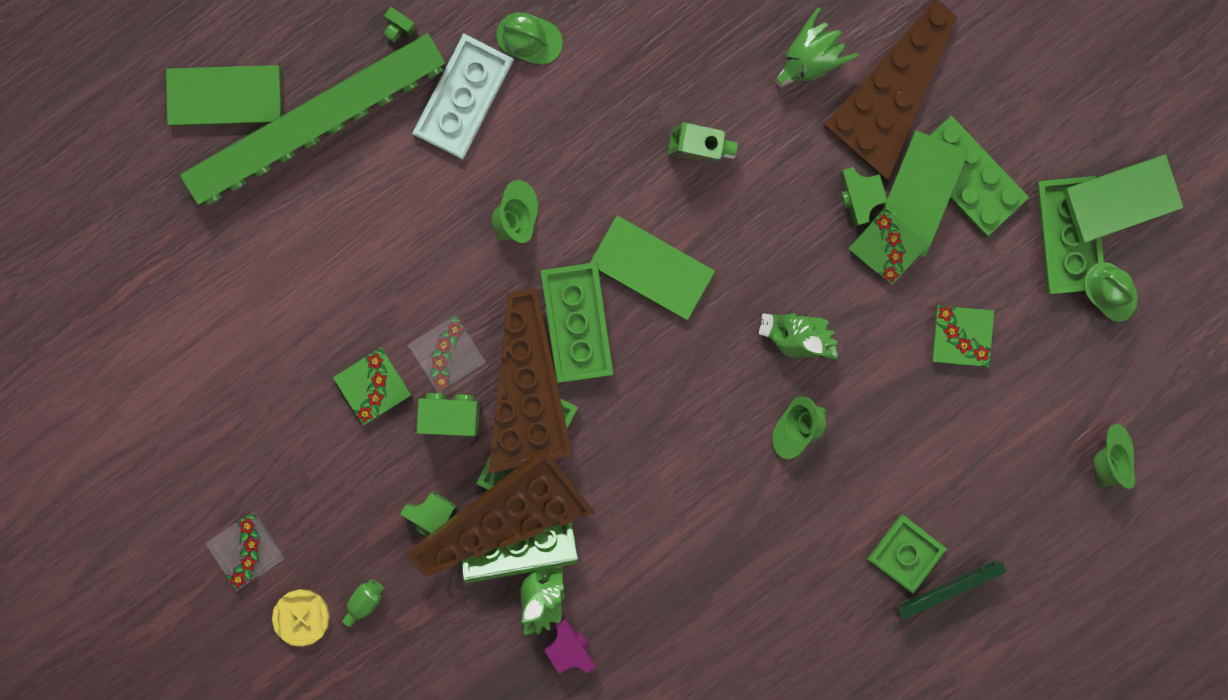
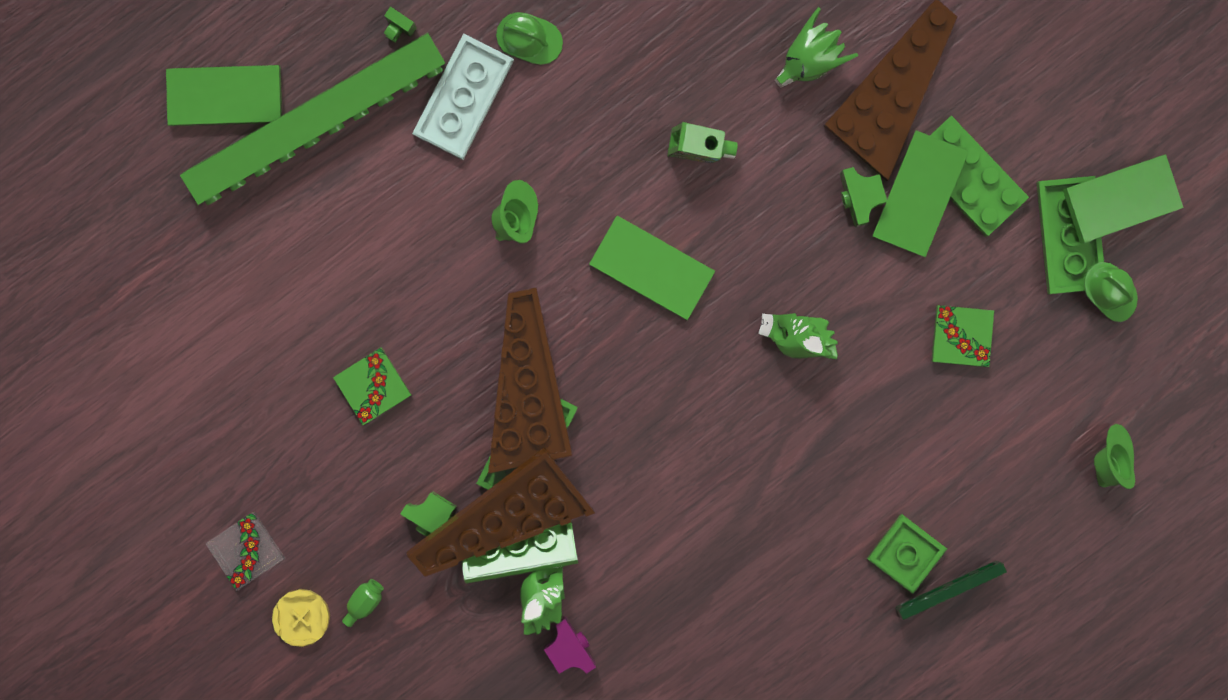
clear tile [408,315,486,393] -> none
bright green brick [417,393,481,436] -> none
bright green plate [541,262,614,383] -> none
bright green piece [772,396,827,459] -> none
bright green tile [849,205,930,285] -> none

